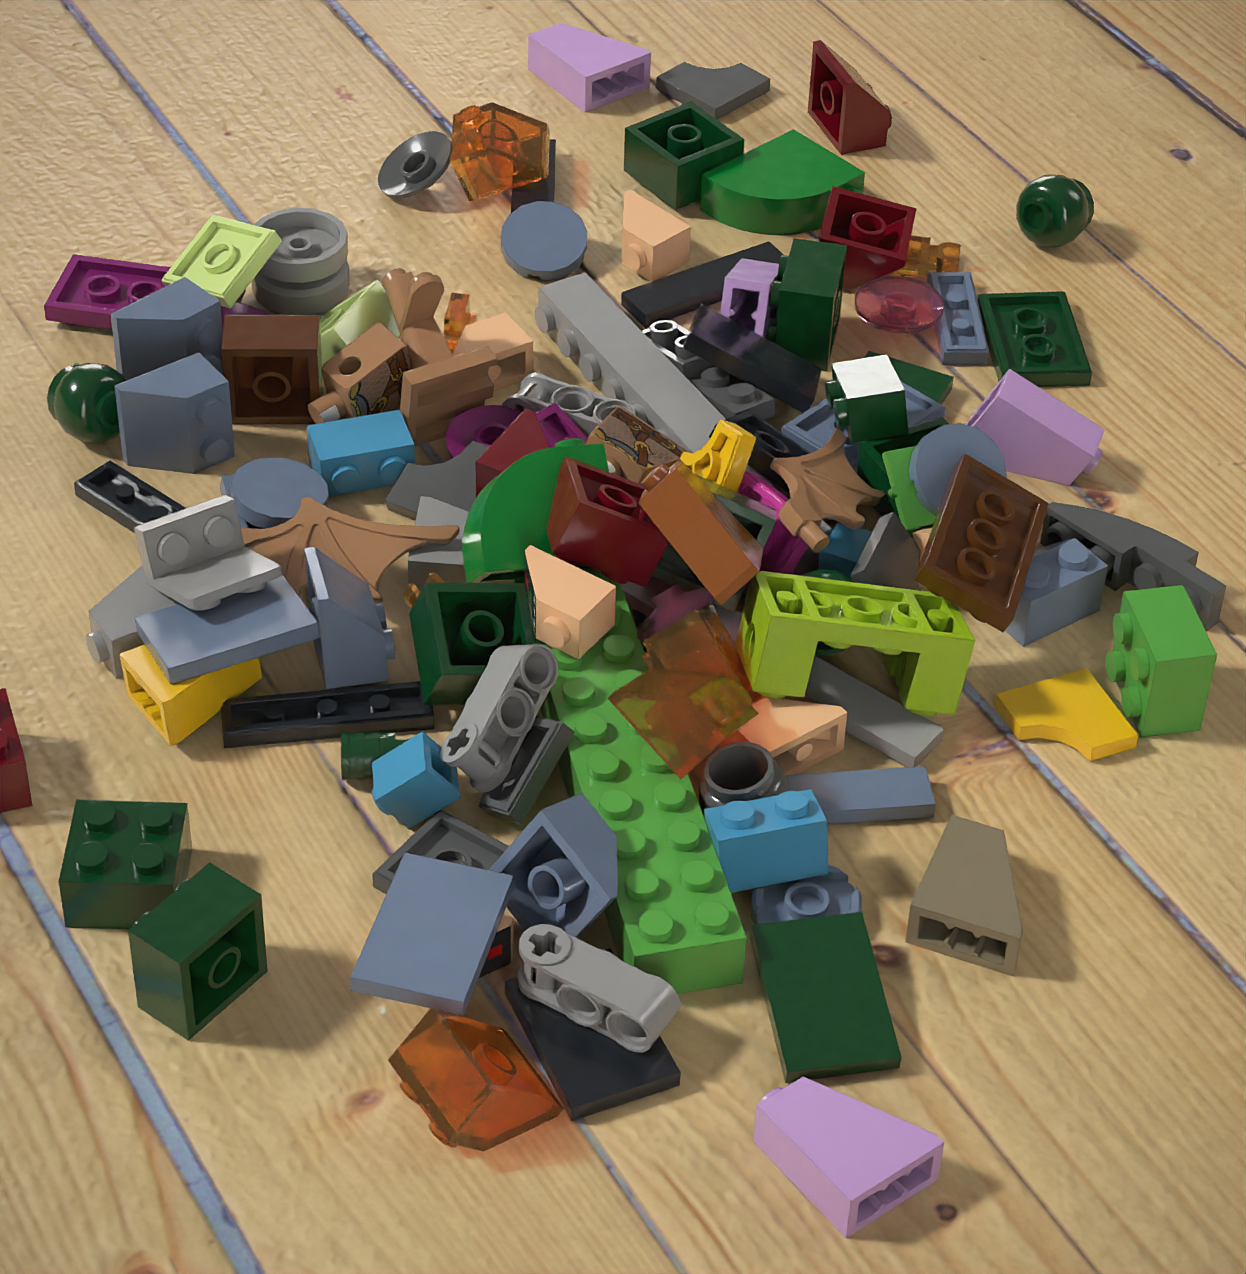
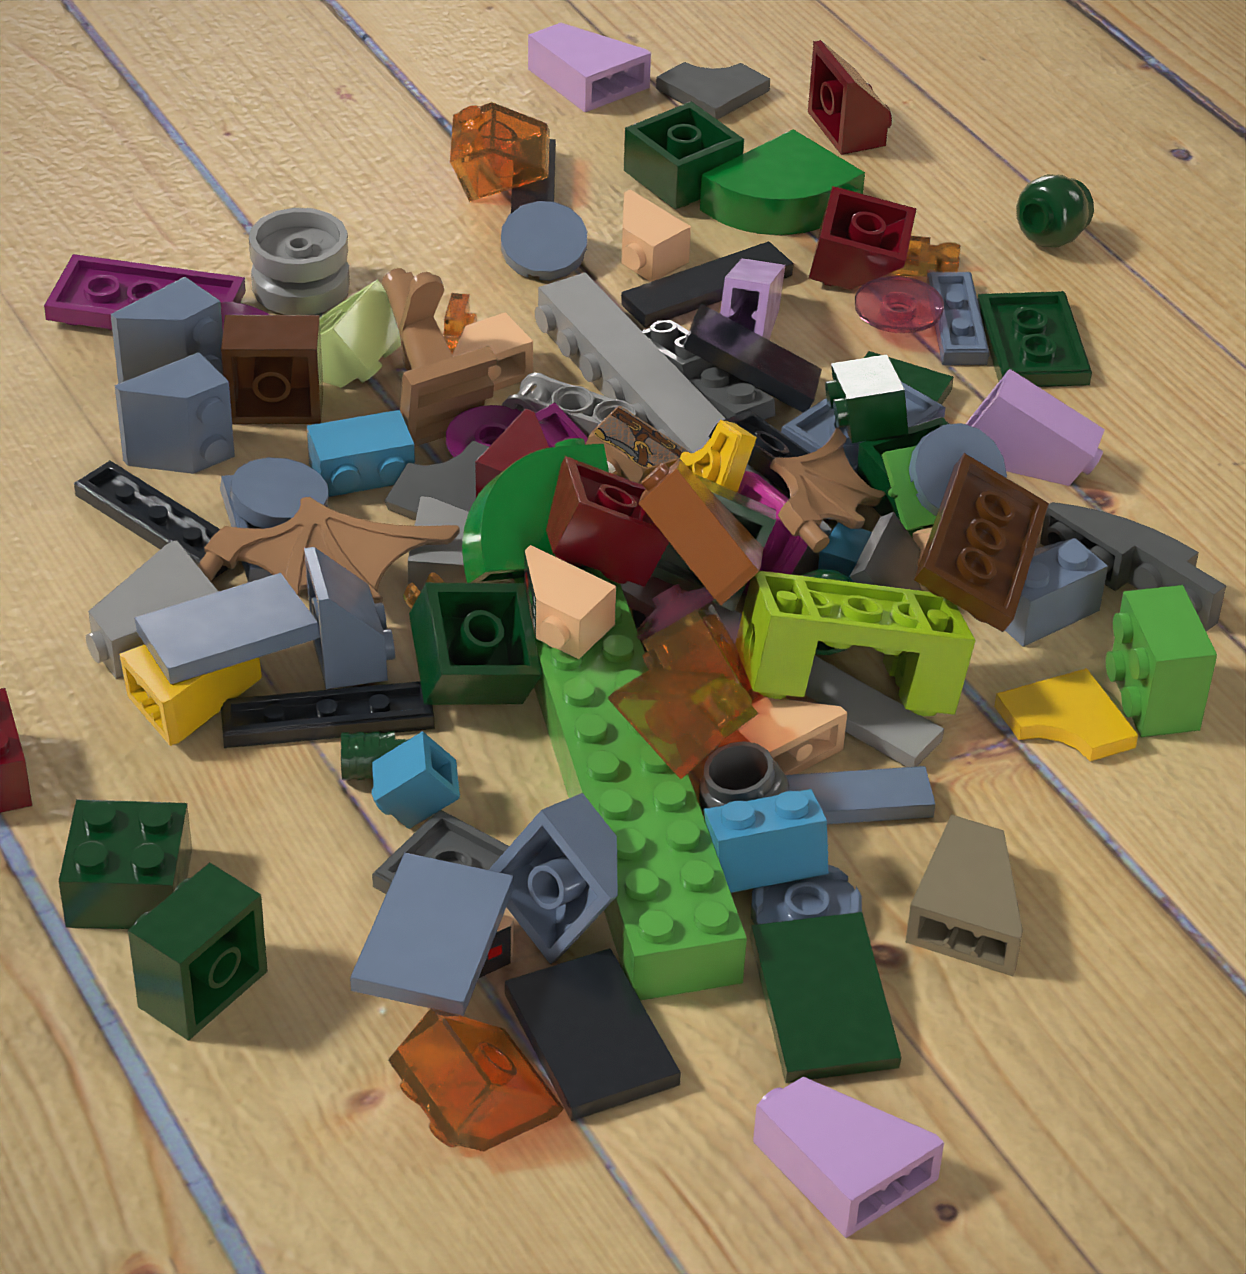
dark green piece [47,363,127,443] -> none
light grey bracket [134,495,282,611] -> none
yellowish green tile [161,215,282,308] -> none
medium nougat torso [308,322,412,424] -> none
dark grey dish [378,131,453,199] -> none
light grey piece [440,644,558,793] -> none
dark grey tile [478,716,575,825] -> none
light grey piece [517,924,681,1053] -> none
dark green brick [767,238,847,372] -> none

